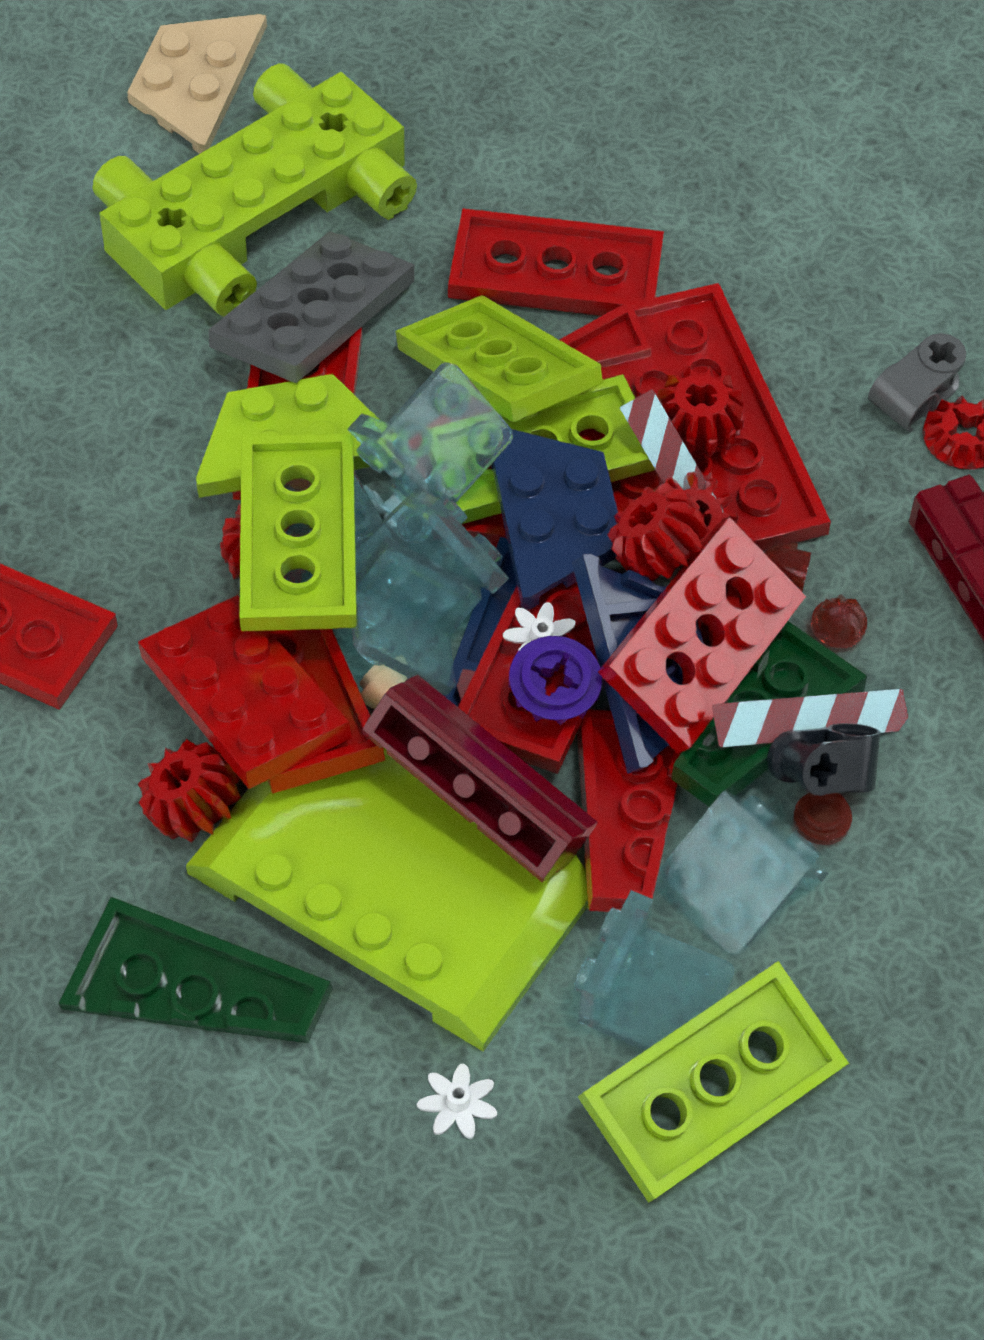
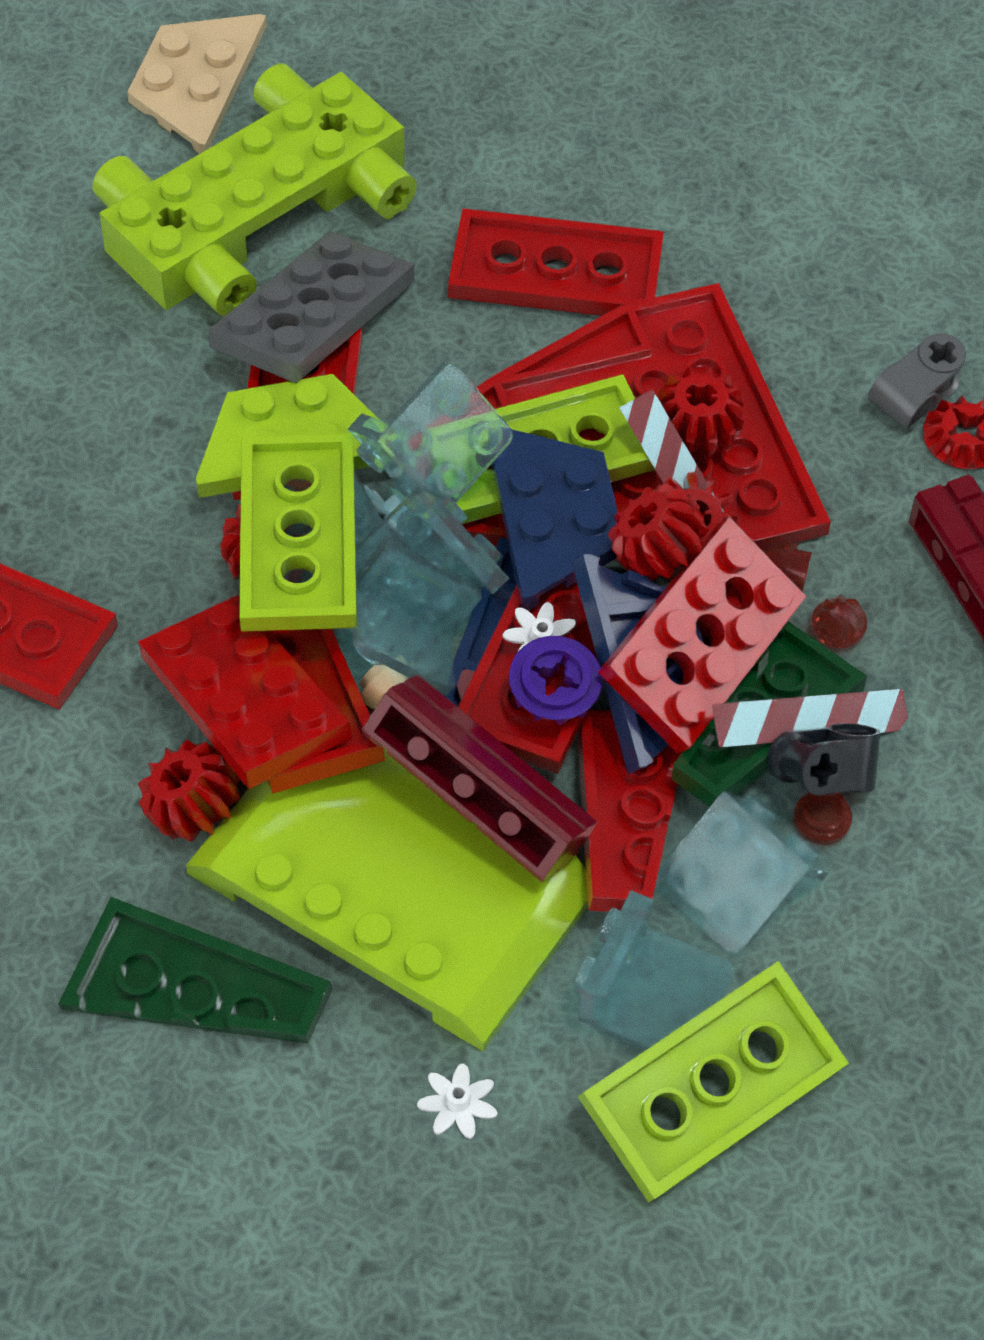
lime plate [395,295,603,422] -> none

